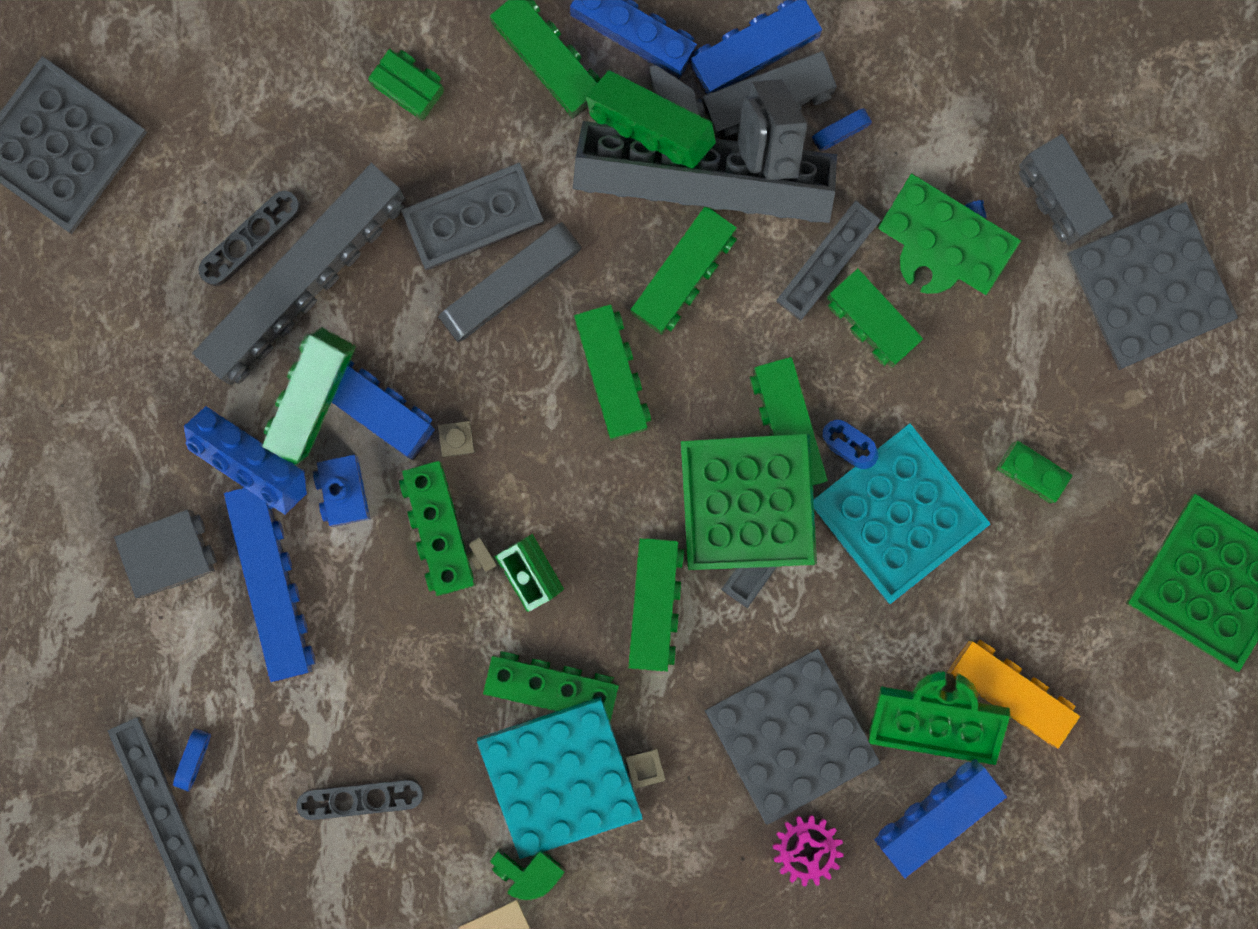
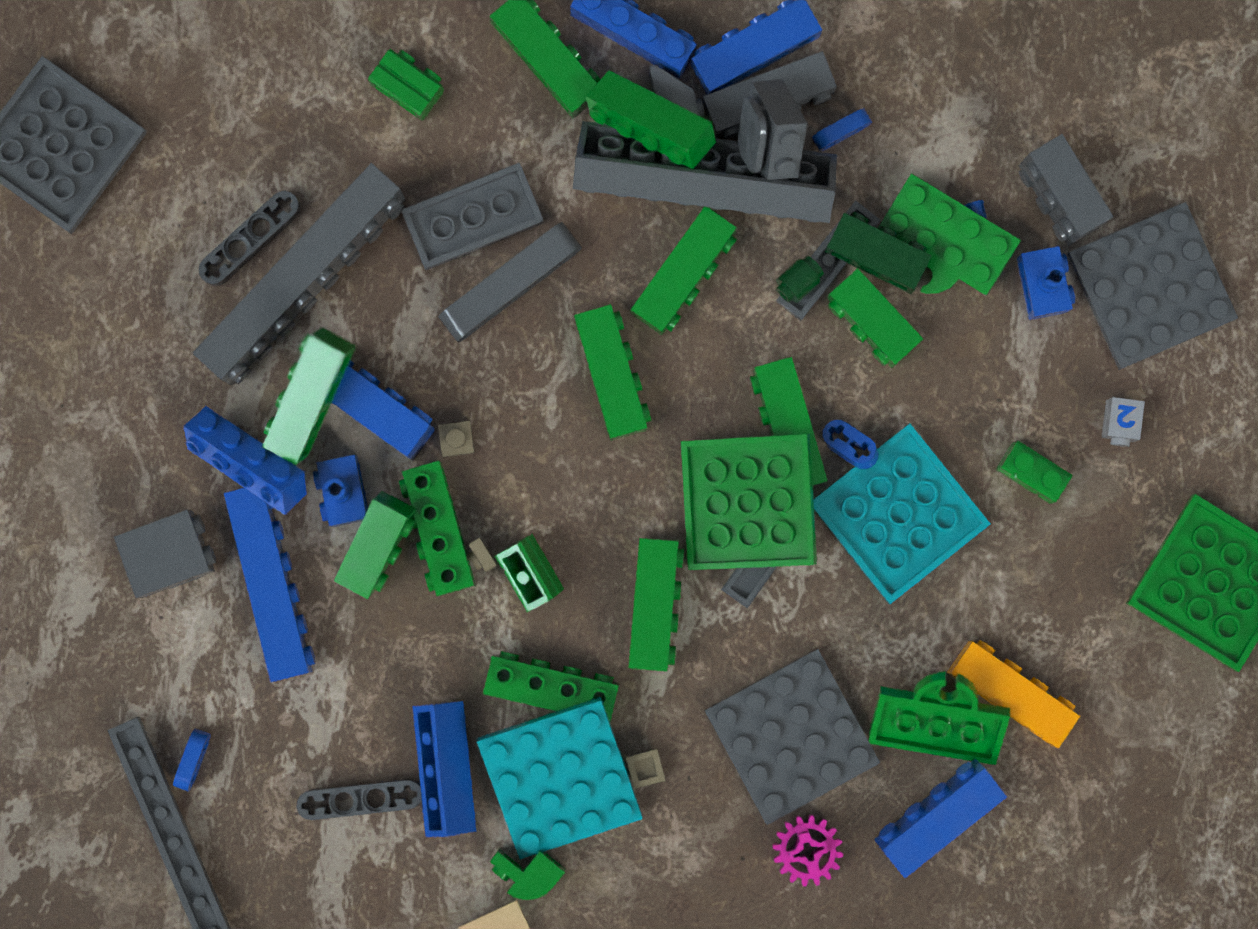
none -> brick [334,491,416,599]
none -> blue brick [413,701,476,837]
none -> dark green brick [776,256,824,303]
none -> dark green brick [825,212,932,294]
none -> blue brick [1016,246,1075,320]
none -> light grey brick [1102,397,1145,447]

